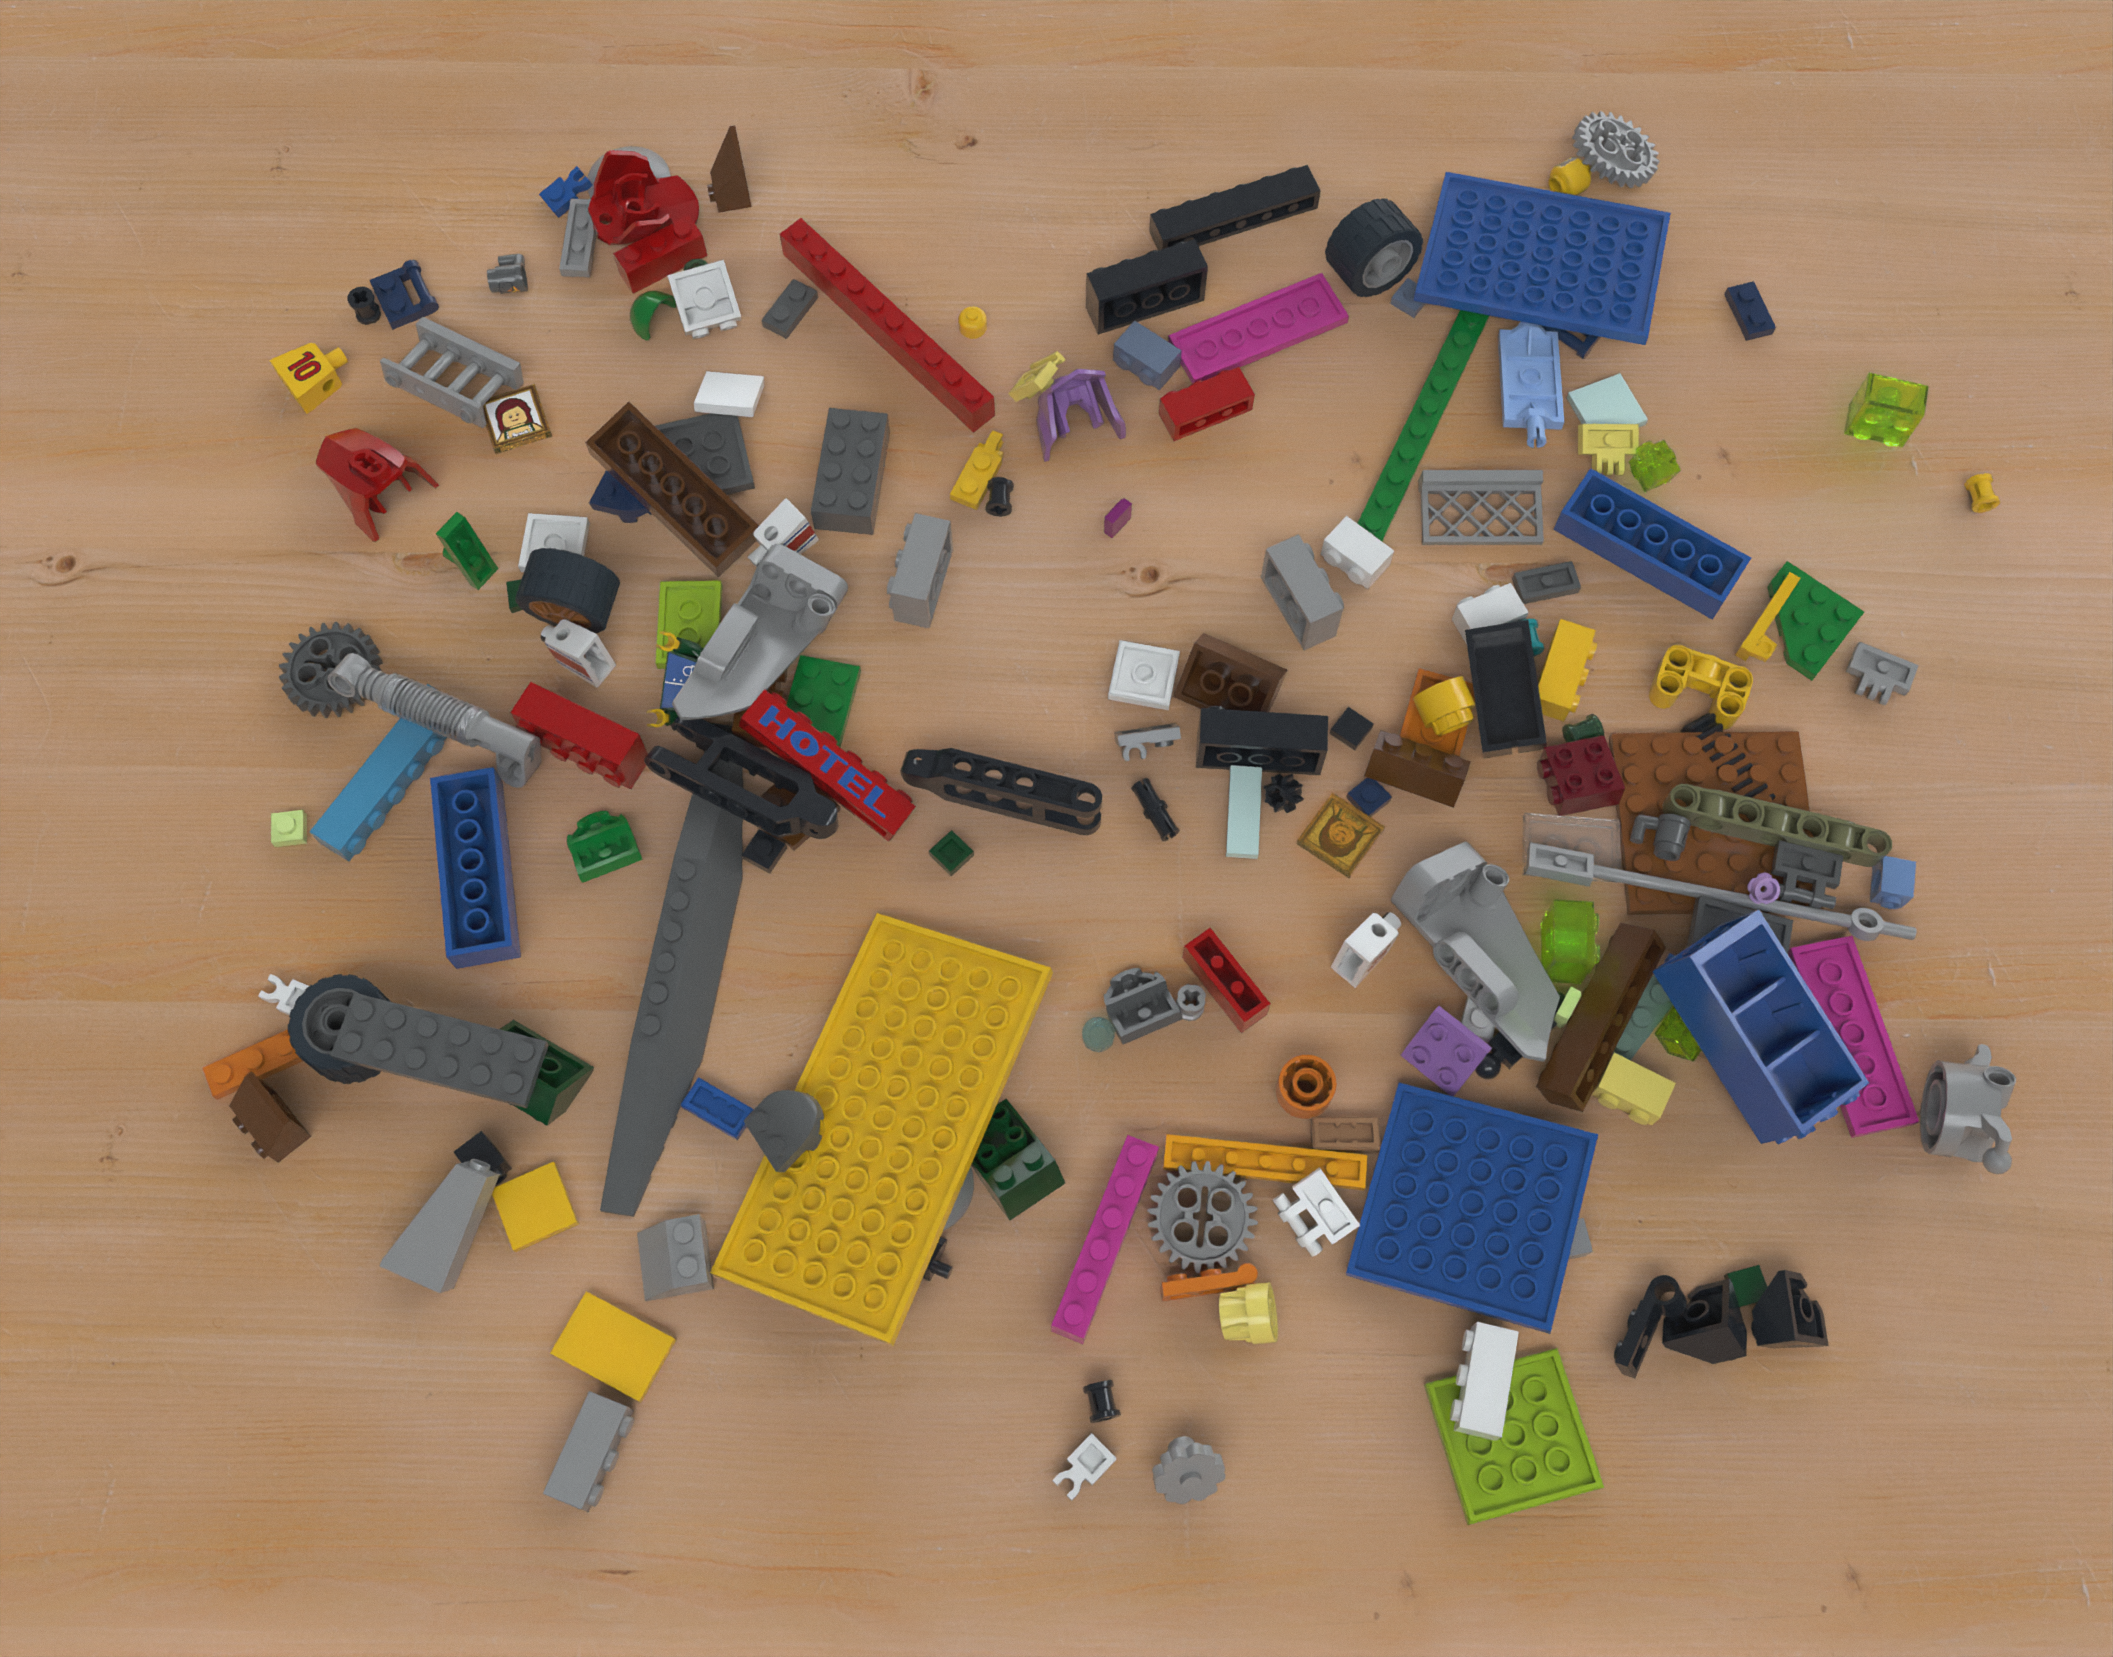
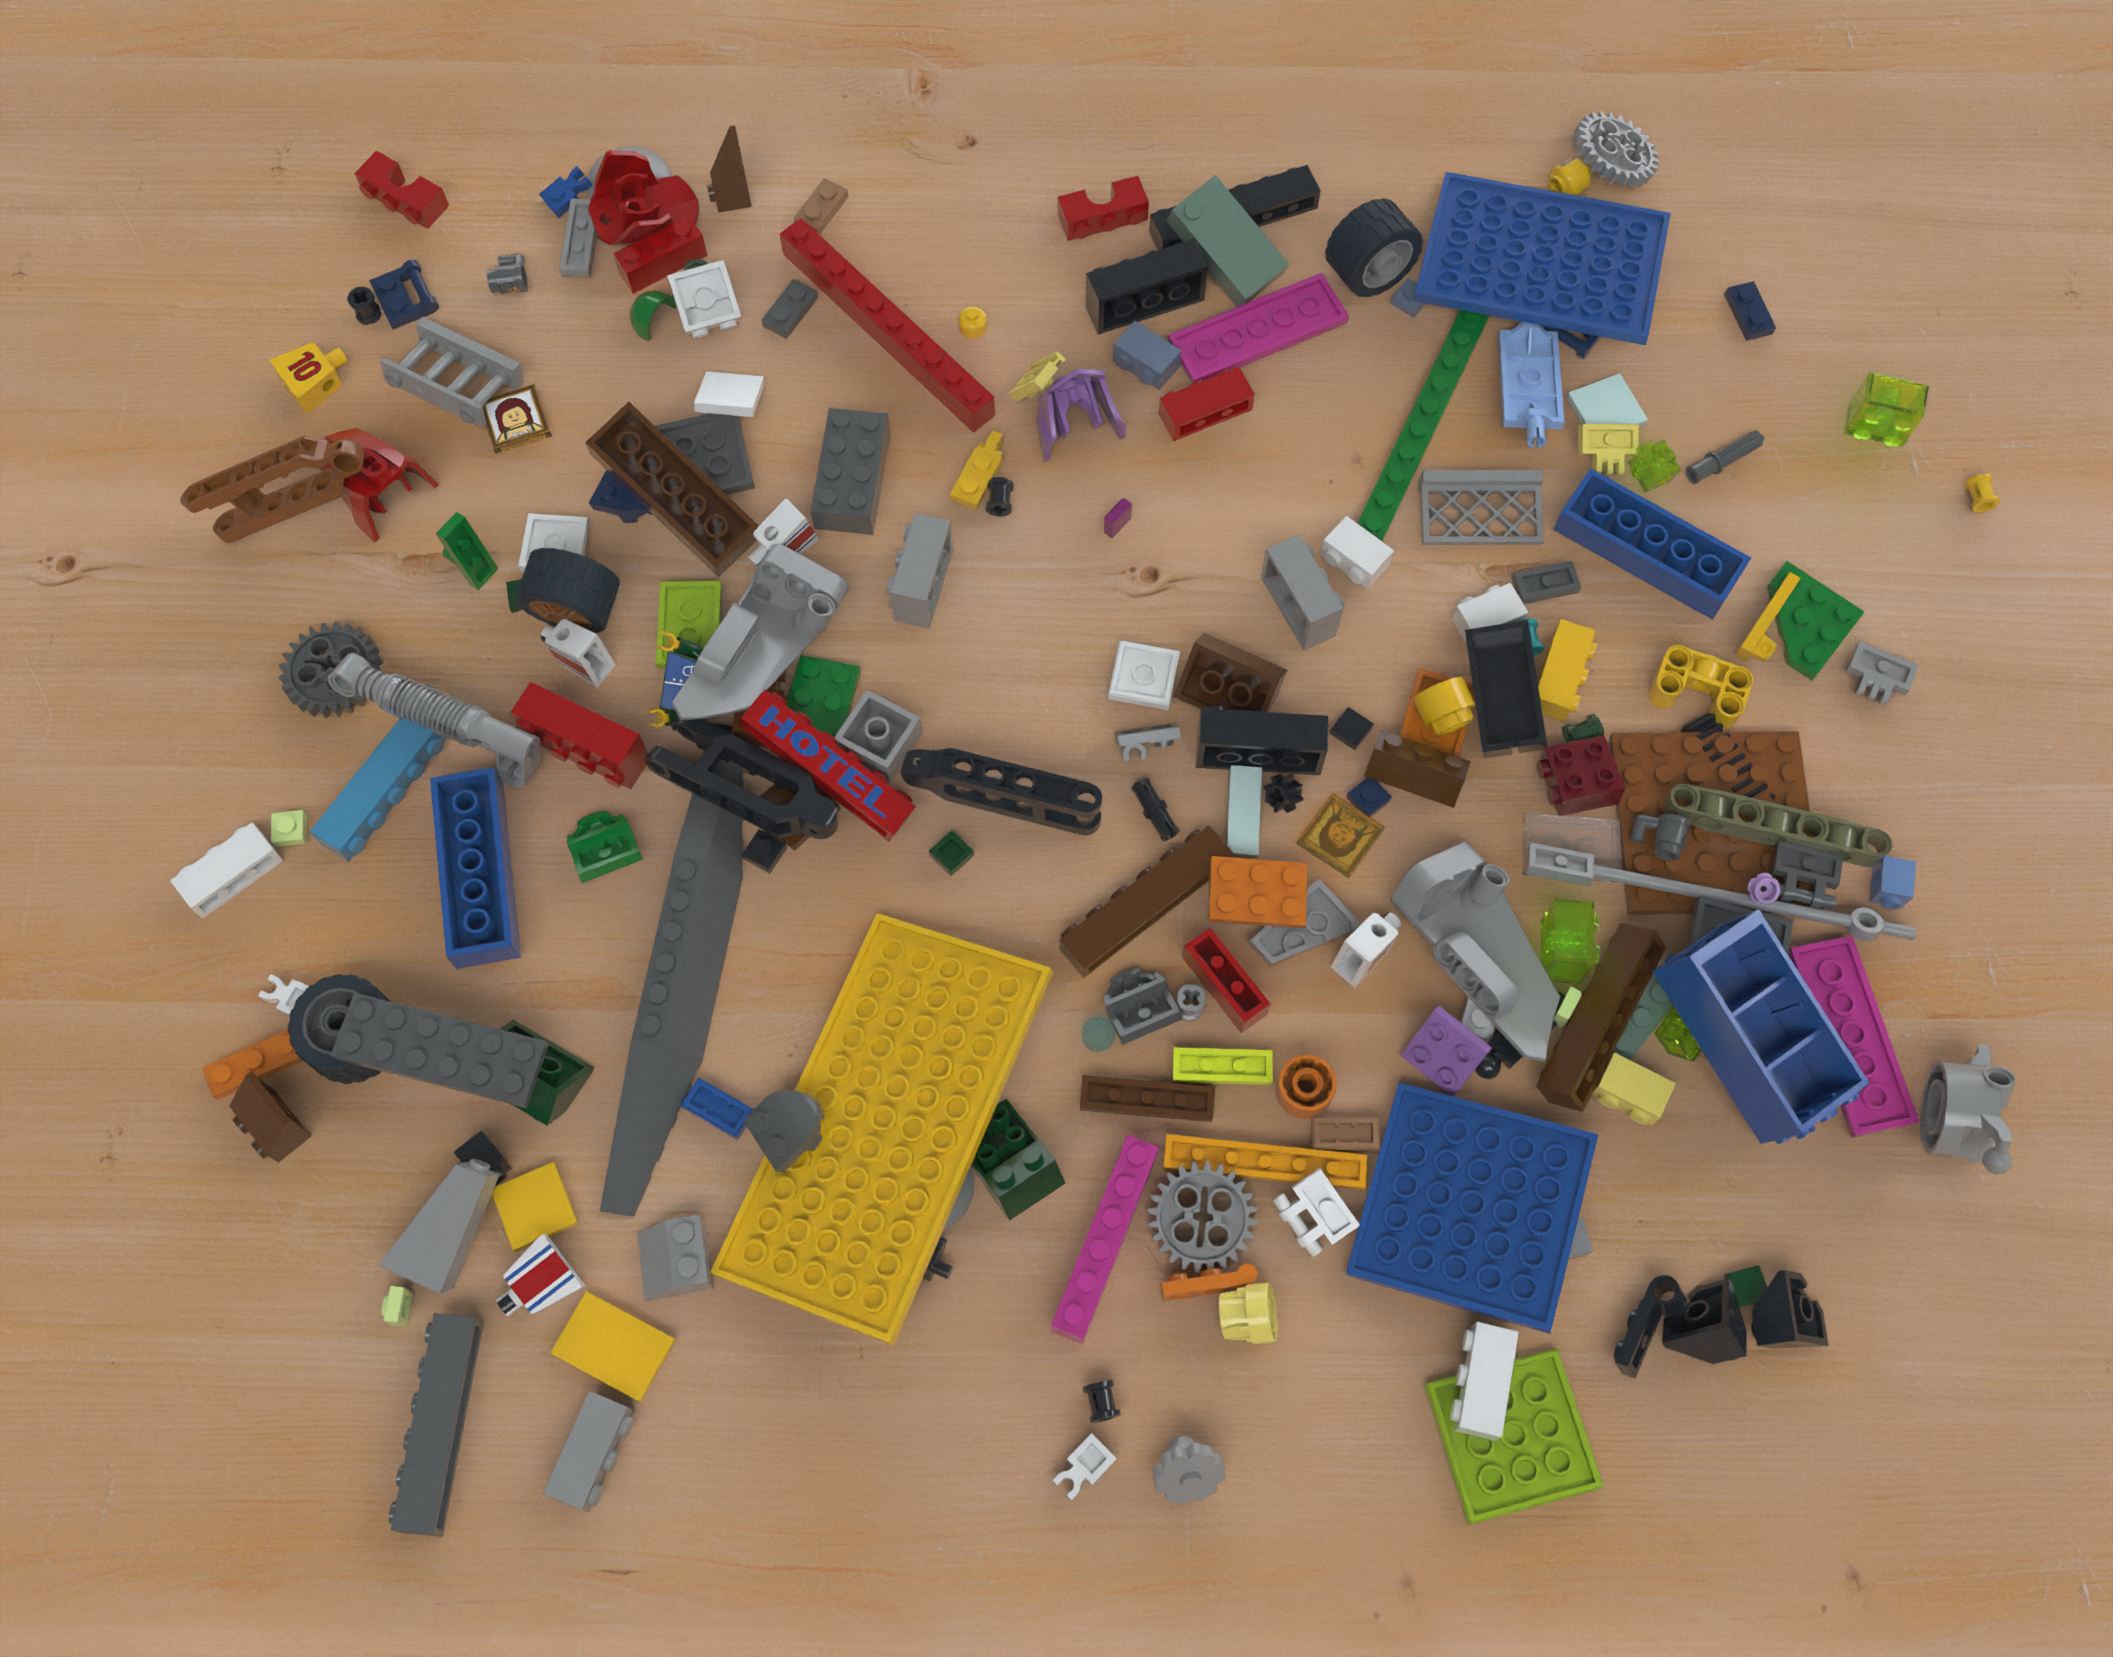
none -> white brick [170,823,283,919]
none -> dark orange piece [180,435,364,543]
none -> red arch [354,150,449,229]
none -> yellowish green plate [381,1286,413,1327]
none -> dark grey brick [389,1313,484,1537]
none -> torso [496,1234,586,1316]
none -> medium nougat plate [794,178,849,235]
none -> light grey brick [834,690,922,782]
none -> red arch [1058,176,1149,241]
none -> reddish brown brick [1060,825,1234,978]
none -> reddish brown plate [1080,1075,1215,1122]
none -> sand green brick [1166,175,1289,307]
none -> neon yellow plate [1173,1047,1273,1085]
none -> orange plate [1208,856,1308,929]
none -> light grey wing [1248,879,1361,966]
none -> dark grey axle [1685,430,1764,484]

